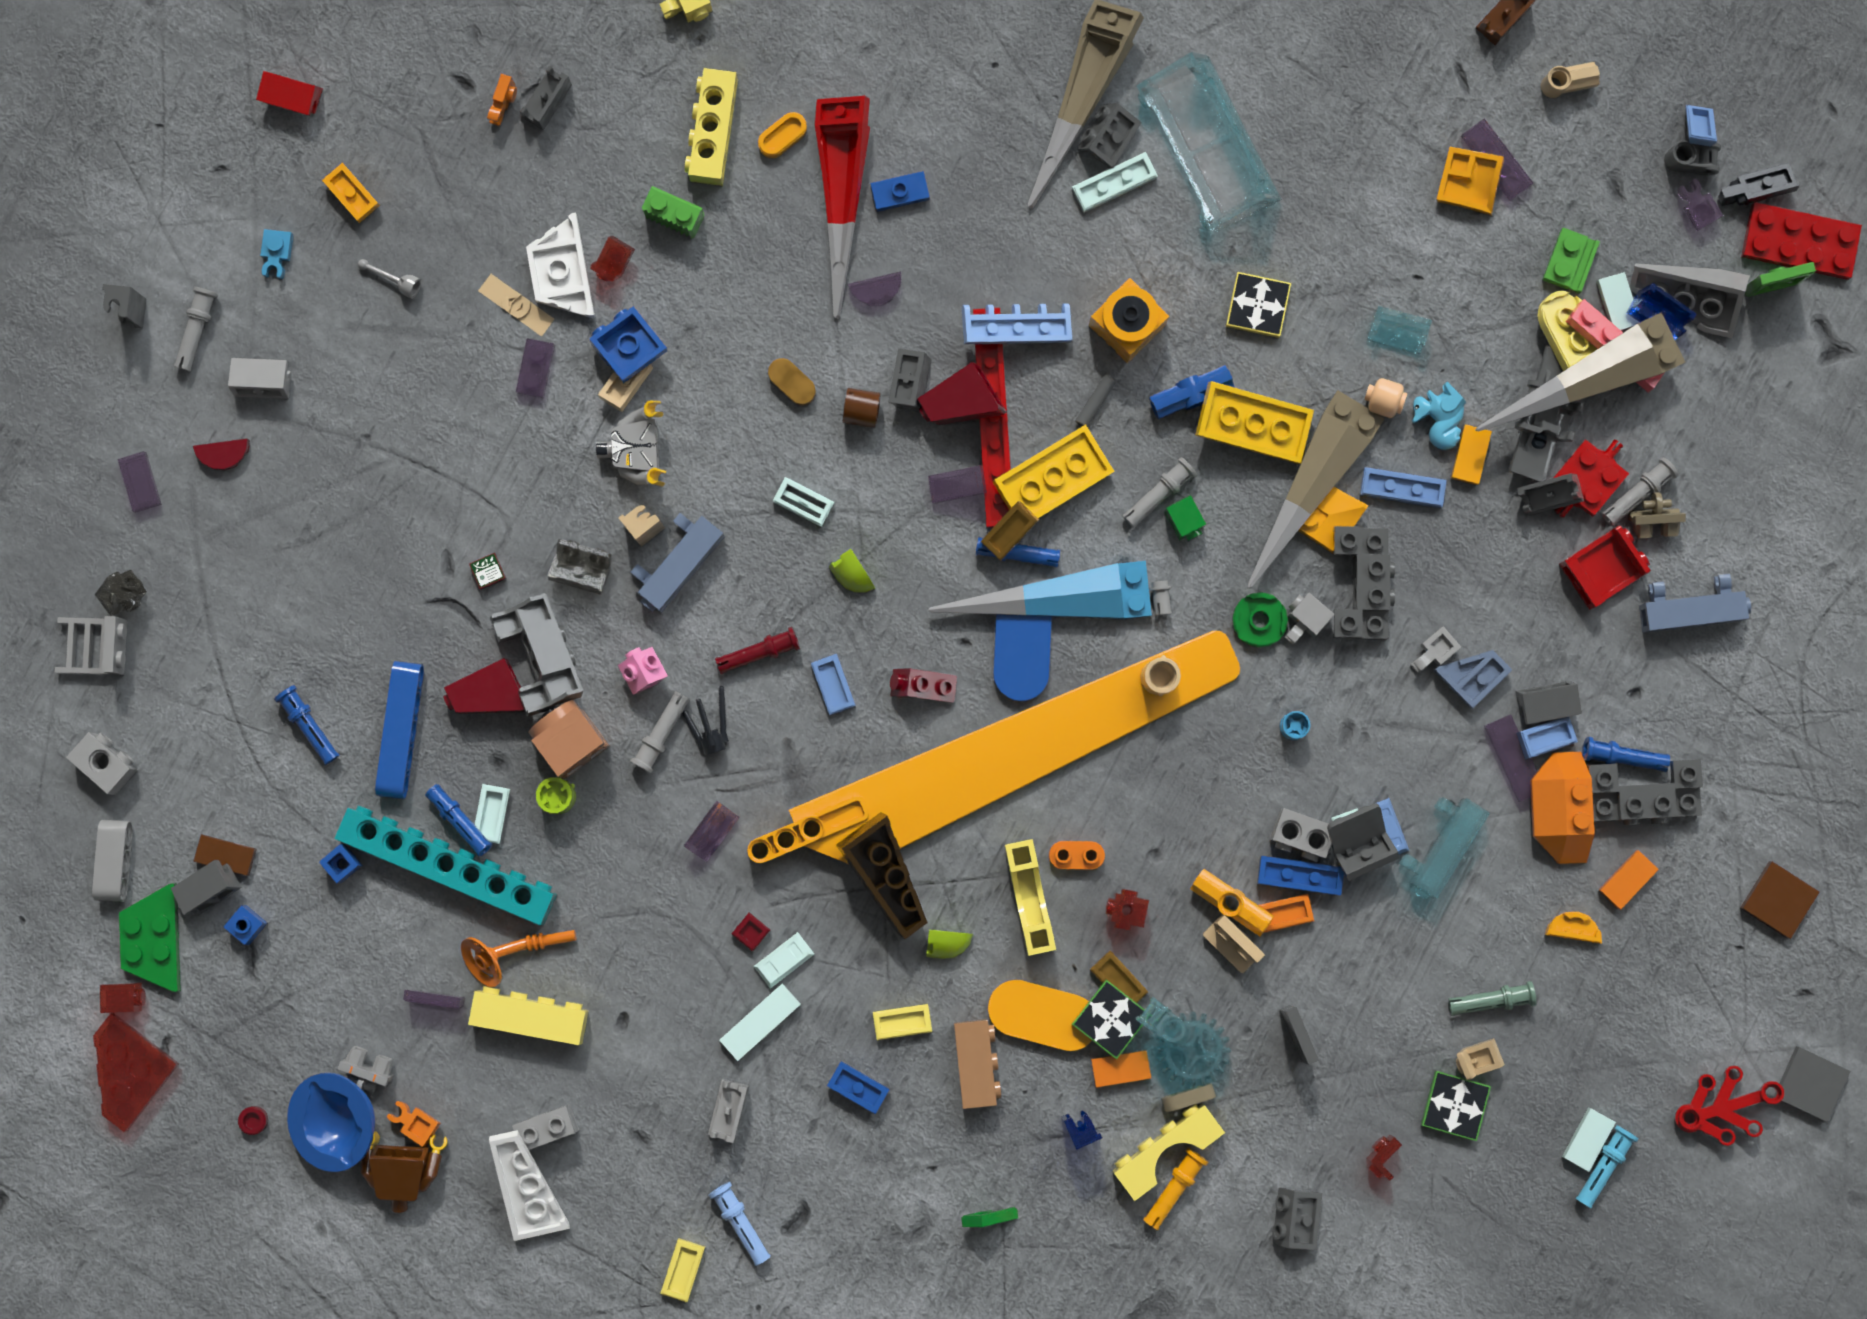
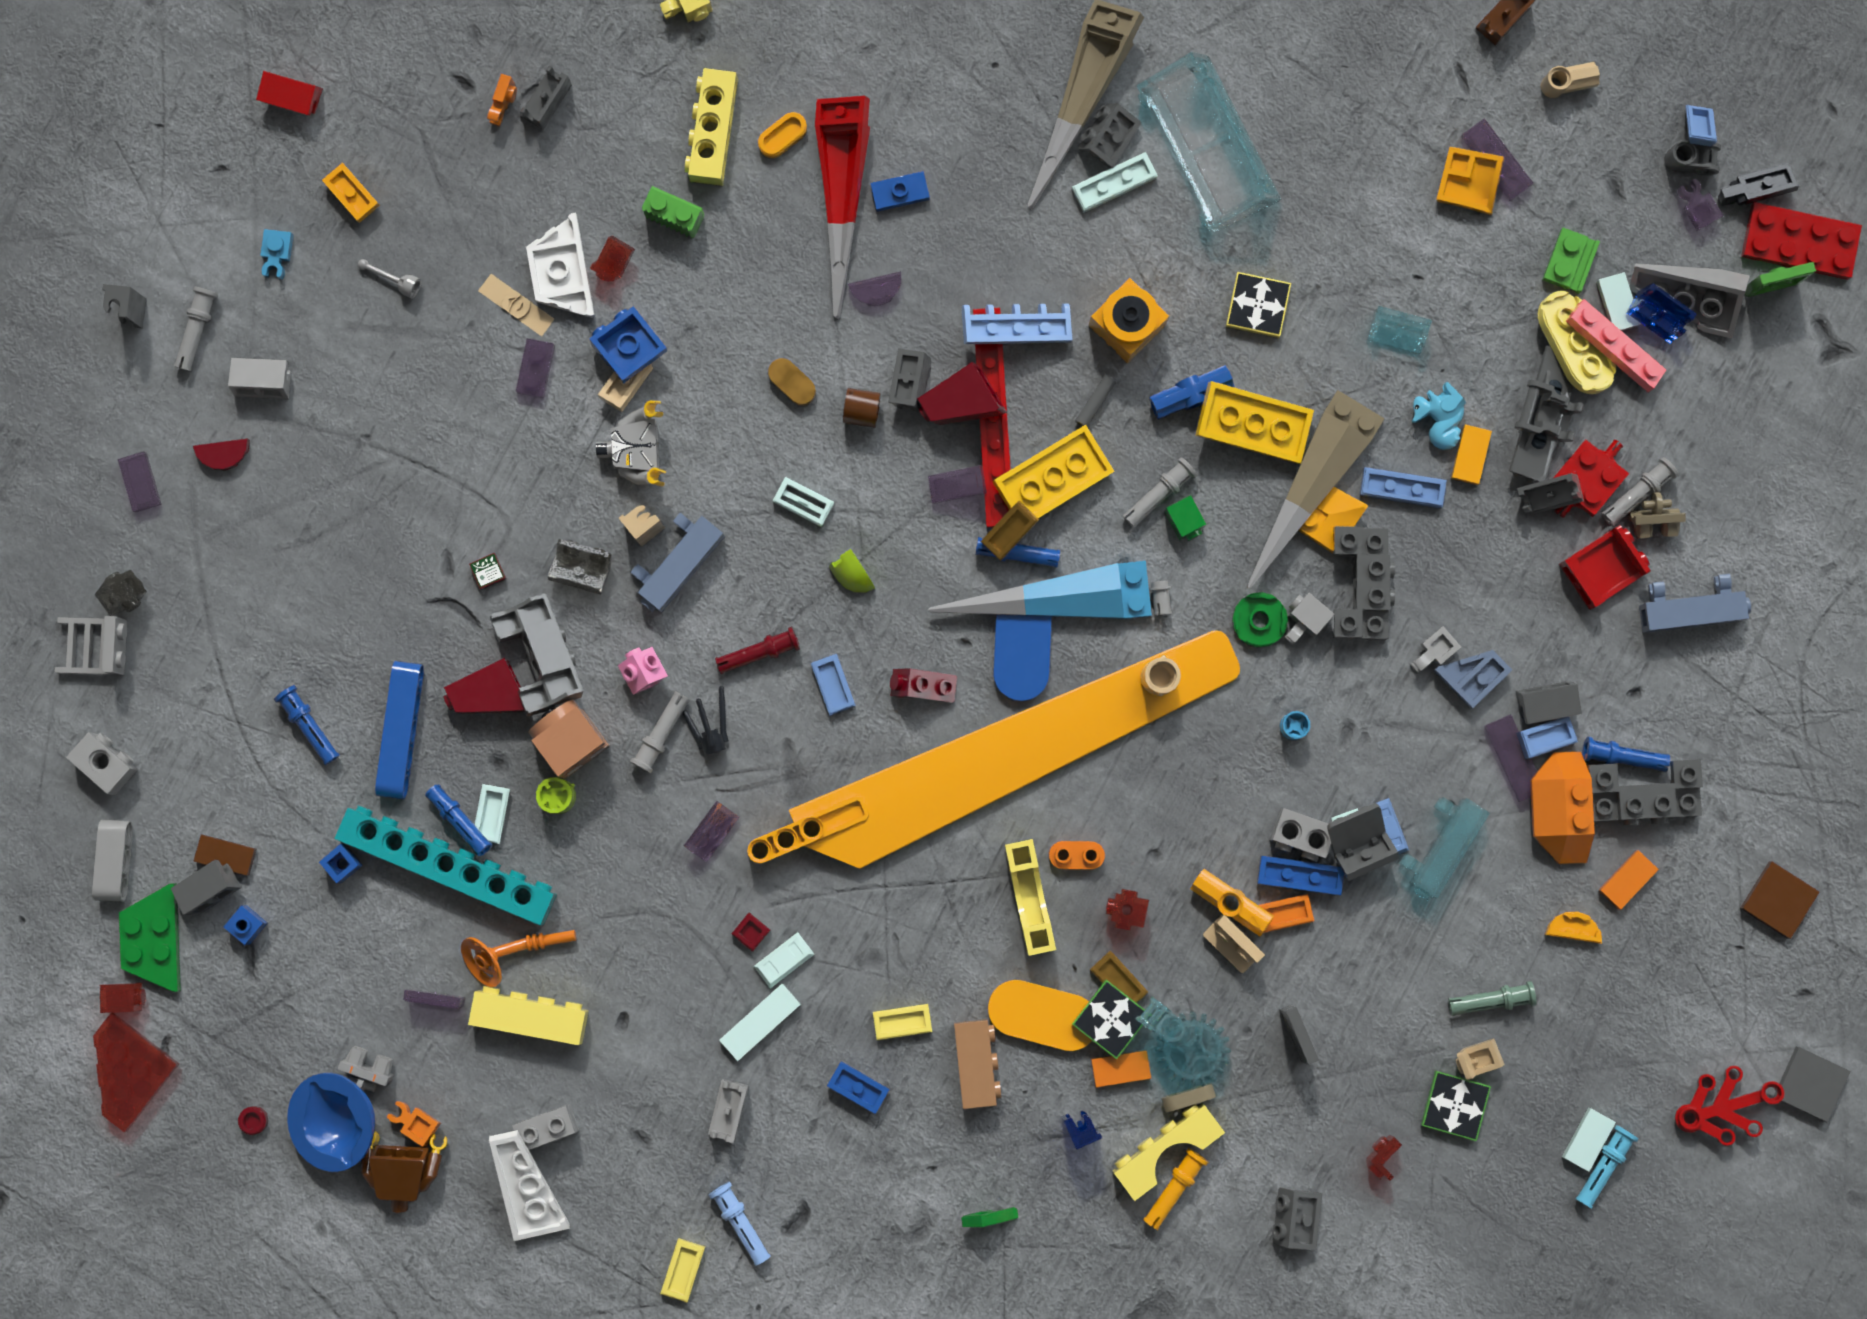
dark brown wedge [836,812,928,939] -> none
lime brick [926,929,973,959] -> none
light nougat head [1364,378,1407,418] -> none
dark tan plate [1475,312,1685,432] -> none

